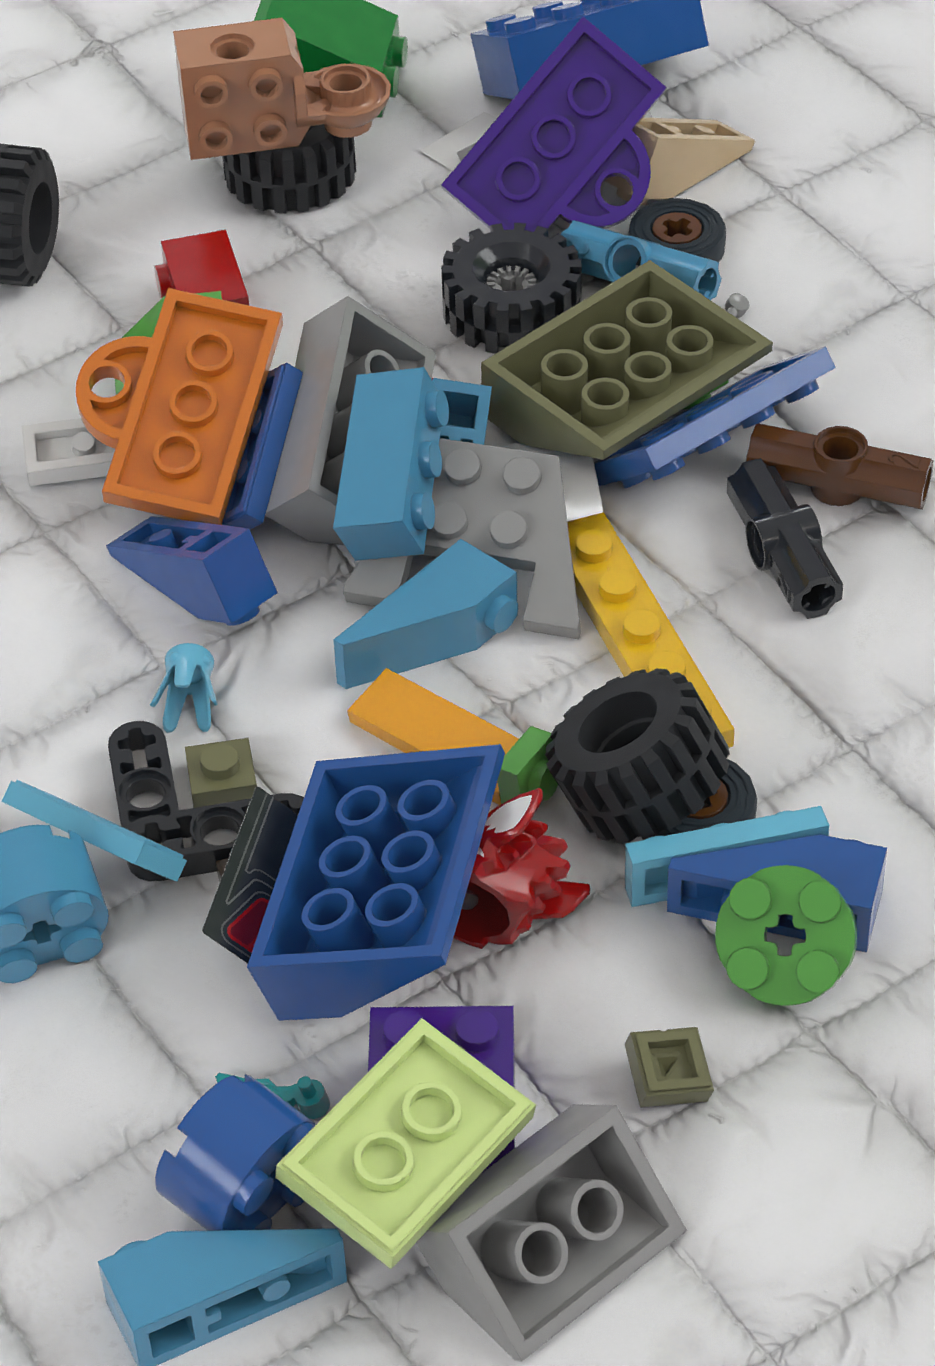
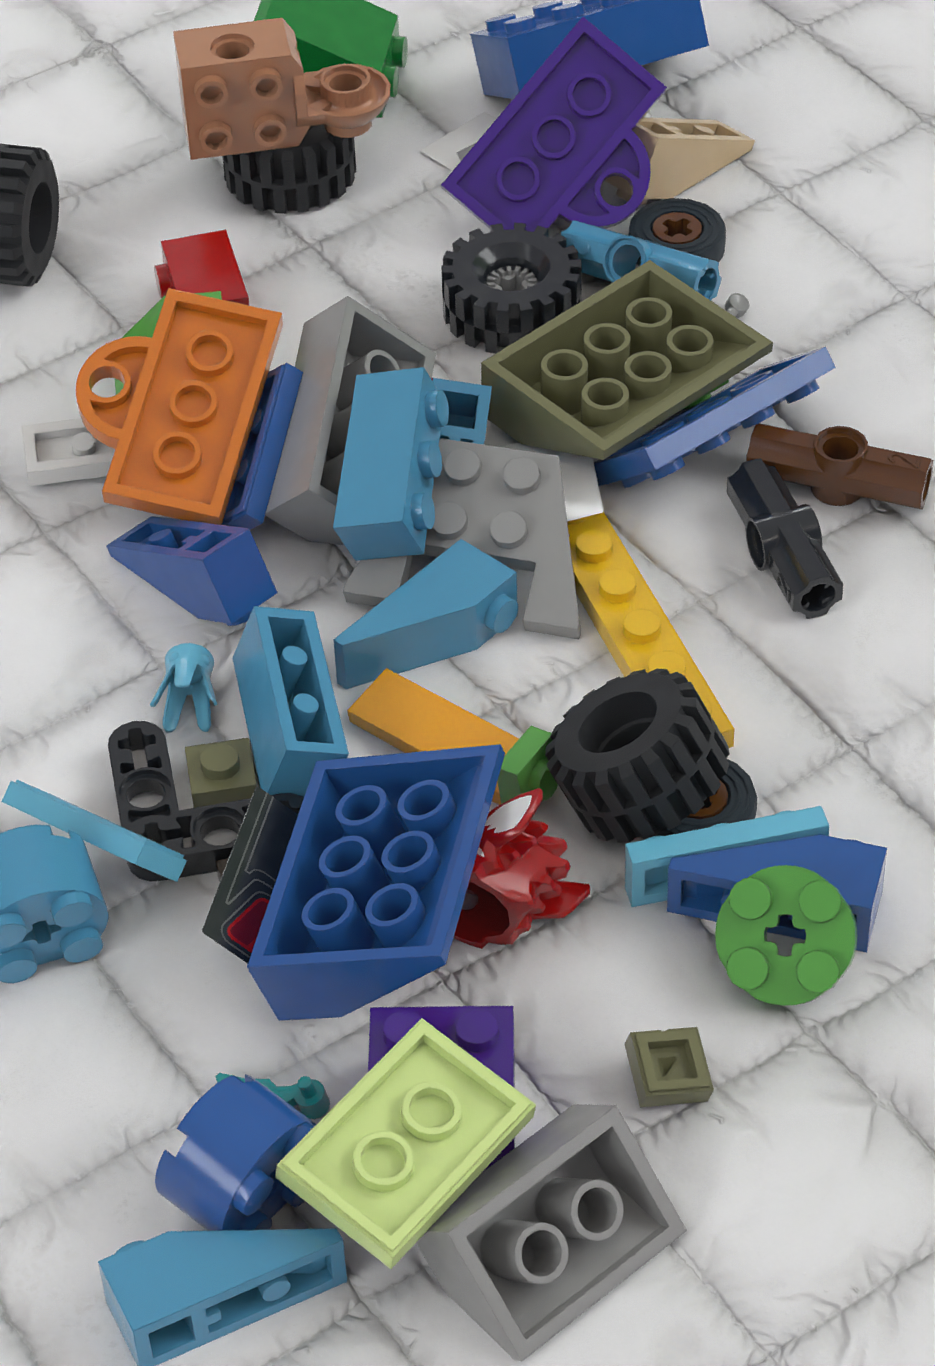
none -> dark azure brick [232,606,349,797]

